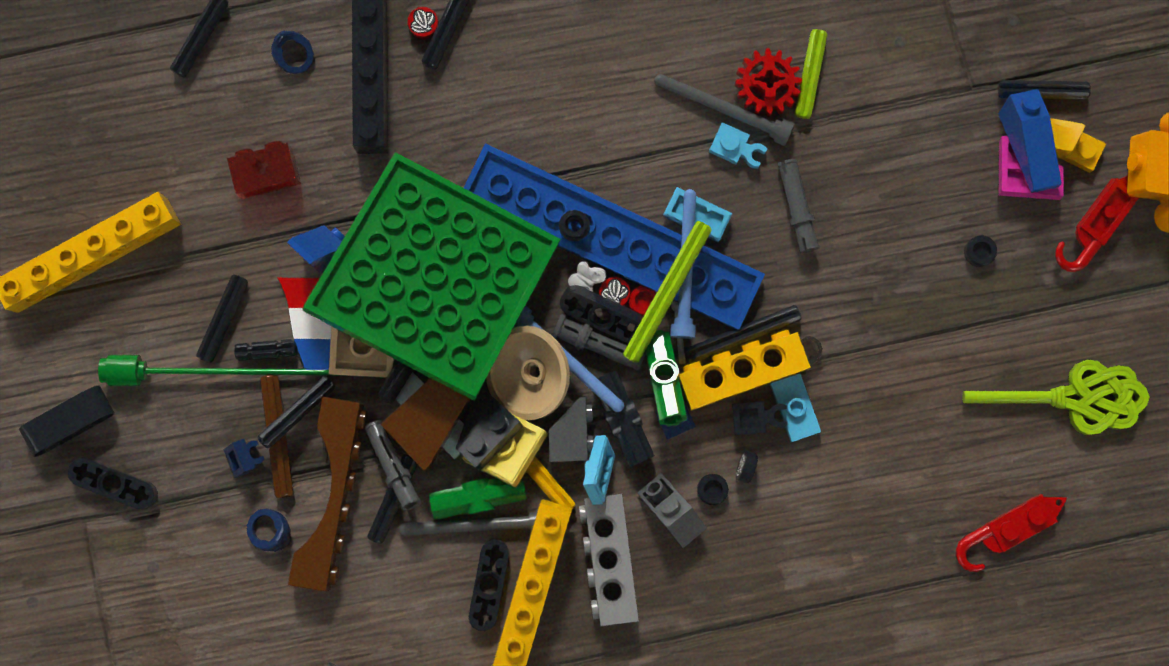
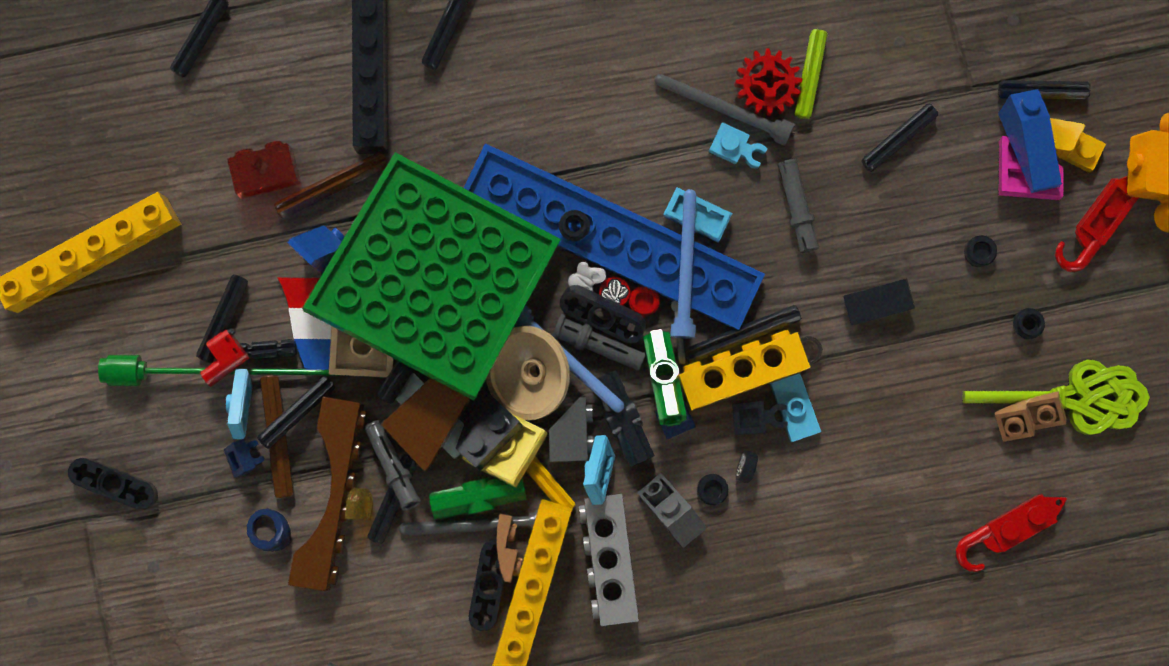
black beam [19,385,115,457] -> none
dark blue piece [271,31,314,75] -> none
tile [407,7,439,39] -> none
lime axle [623,221,711,363] -> none
none -> red piece [200,328,250,387]
none -> medium azure plate [226,369,253,439]
none -> reddish brown axle [274,151,389,218]
none -> clear yellow tile [345,487,373,520]
none -> medium nougat slope [497,514,523,582]
none -> black slope [843,278,915,326]
none -> black axle [861,103,938,172]
none -> medium nougat slope [995,391,1067,442]
none -> black plate [1013,308,1045,339]

